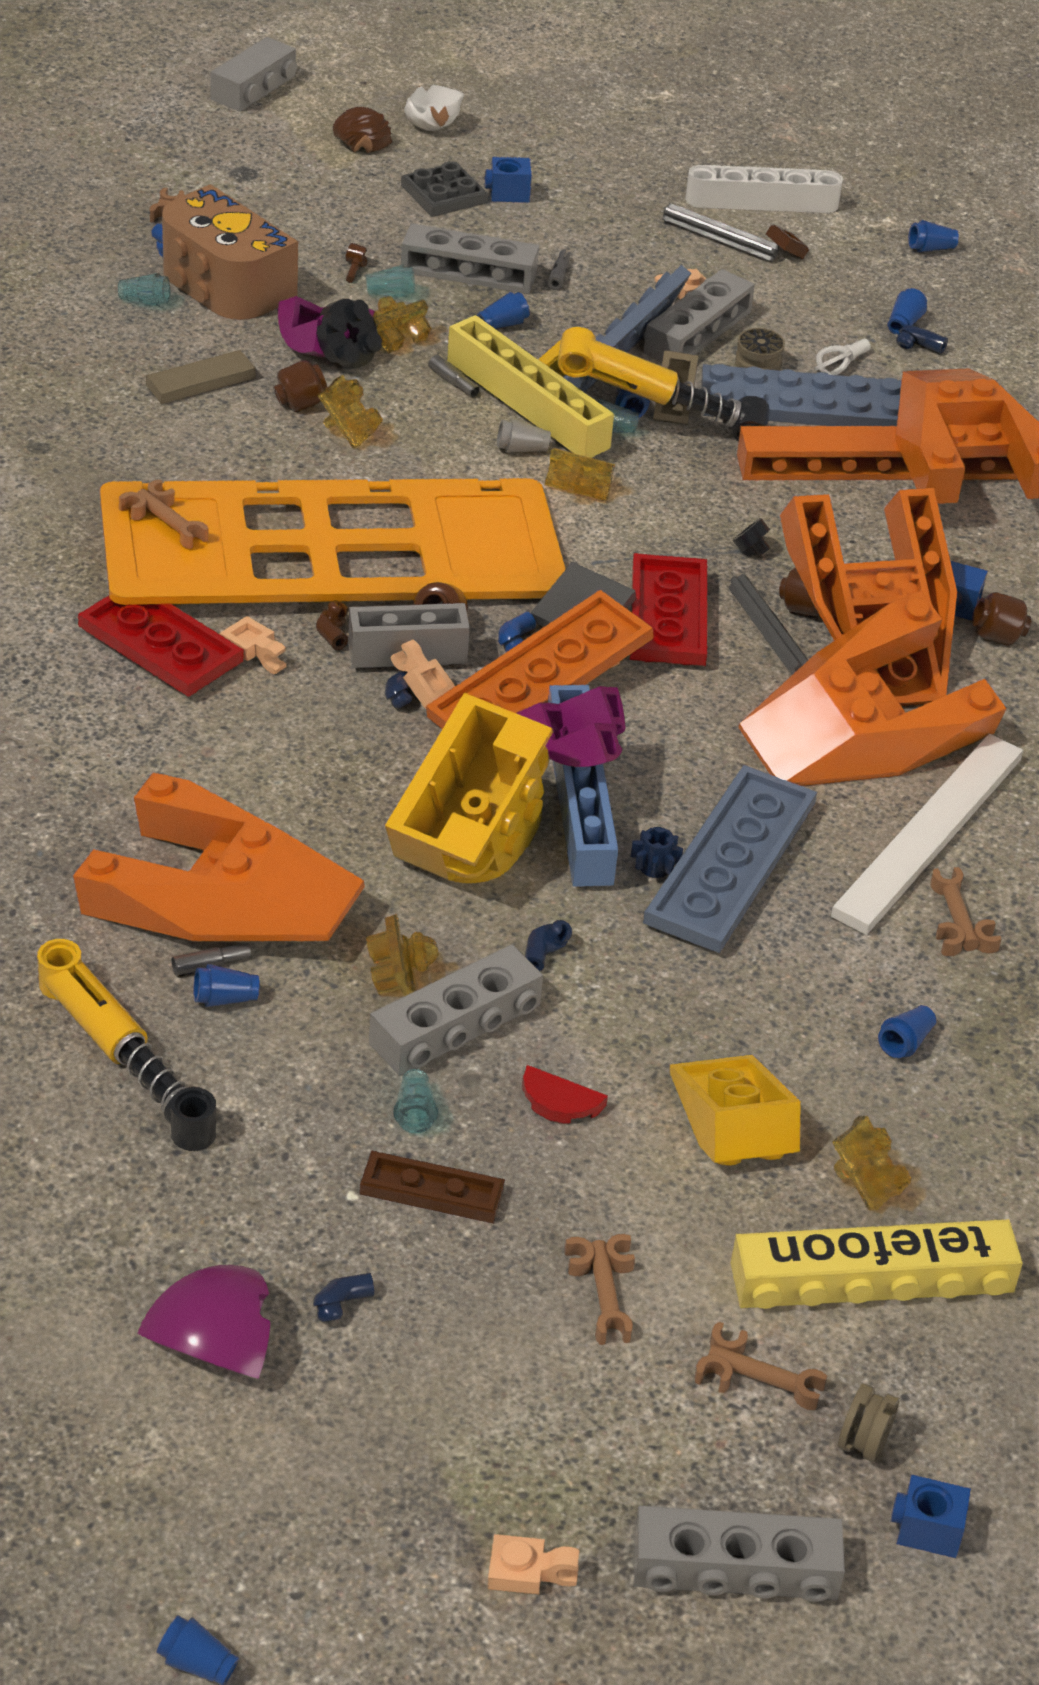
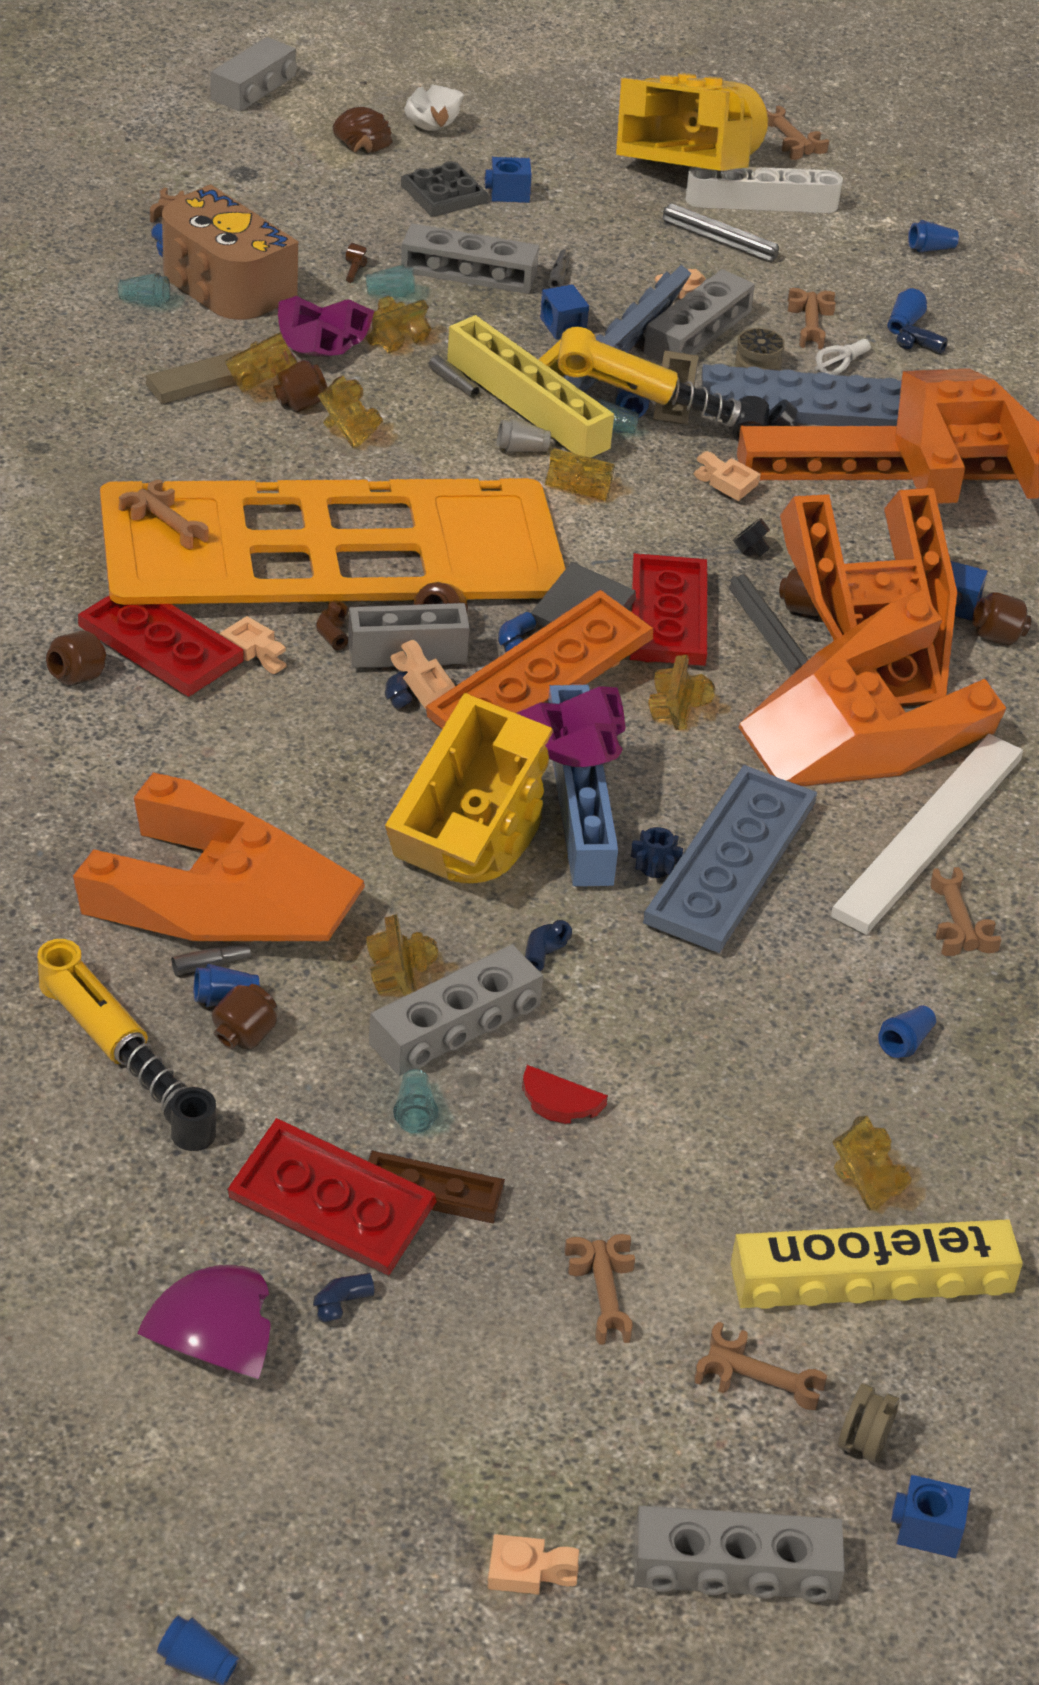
black plate [317,299,382,370] -> none
blue cone [477,292,530,329] -> none
yellow slope [670,1055,801,1165] -> none
reddish brown tile [766,224,810,259] -> none
none -> reddish brown head [46,631,106,685]
none -> reddish brown head [212,984,277,1050]
none -> clear yellow hips [225,332,297,393]
none -> red plate [227,1118,436,1276]
none -> blue brick [540,284,589,340]
none -> yellow brick [616,73,768,171]
none -> clear yellow hips [648,655,715,730]
none -> light nougat plate [694,451,761,501]
none -> medium nougat bar [766,106,829,160]
none -> black tile [768,399,800,426]
none -> medium nougat bar [788,288,836,349]

